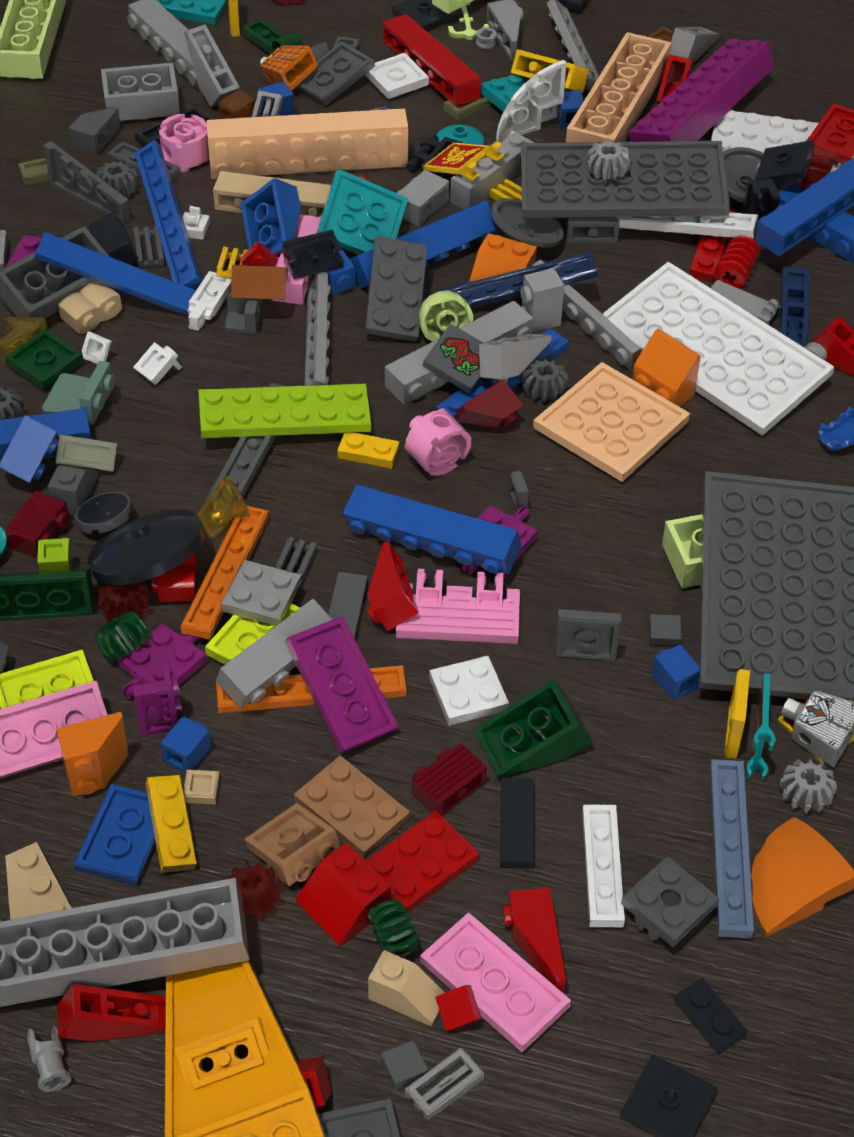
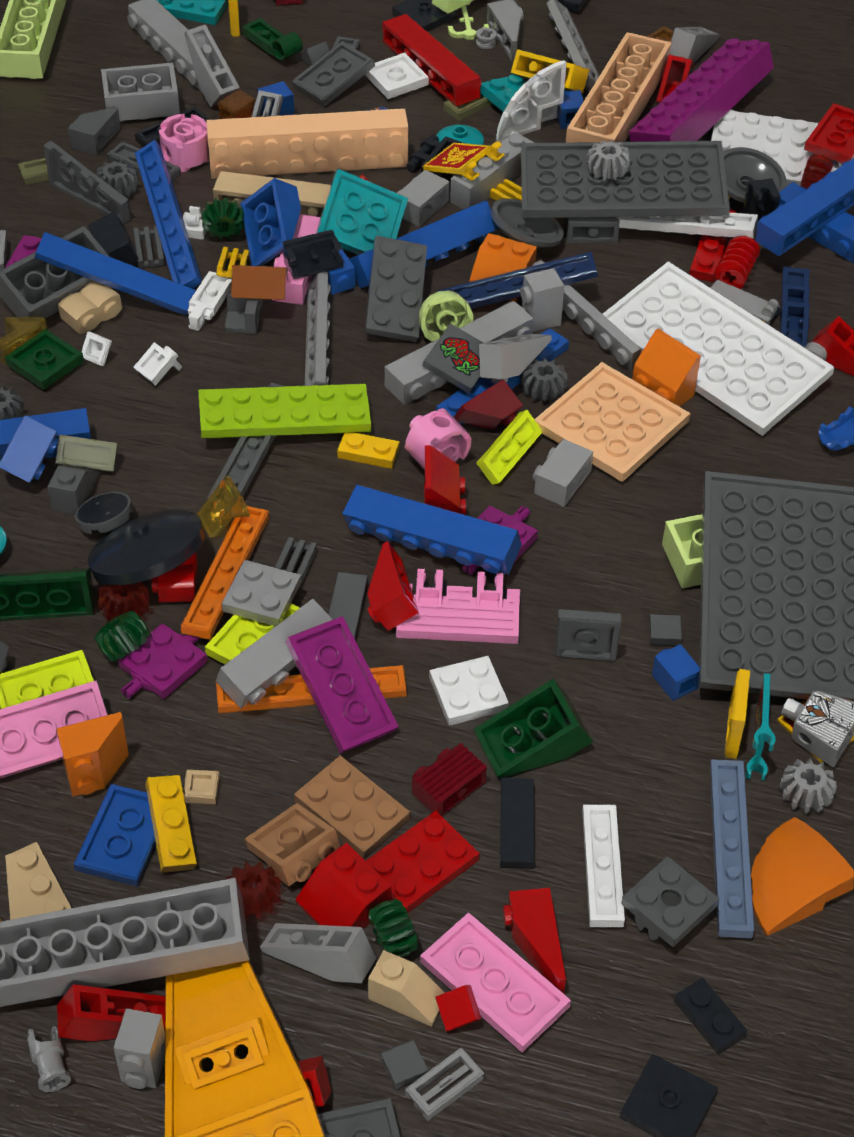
dark red brick [5,491,70,559] -> none
lime panel [37,538,73,571] -> none
sand green bracket [42,361,115,425] -> none
magenta bracket [132,666,183,737] -> none
blue brick [160,716,211,774] -> none
red plate [240,241,278,267] -> none
orange torso [260,46,318,91] -> none
dark grey tile [509,471,529,511] -> none
black plate [755,140,815,184] -> none
none -> light grey brick [113,1008,165,1089]
none -> dark green gear [201,197,244,240]
none -> light grey slope [260,923,376,983]
none -> red slope [424,445,466,515]
none -> neon yellow plate [476,410,542,485]
none -> light grey brick [533,439,593,507]

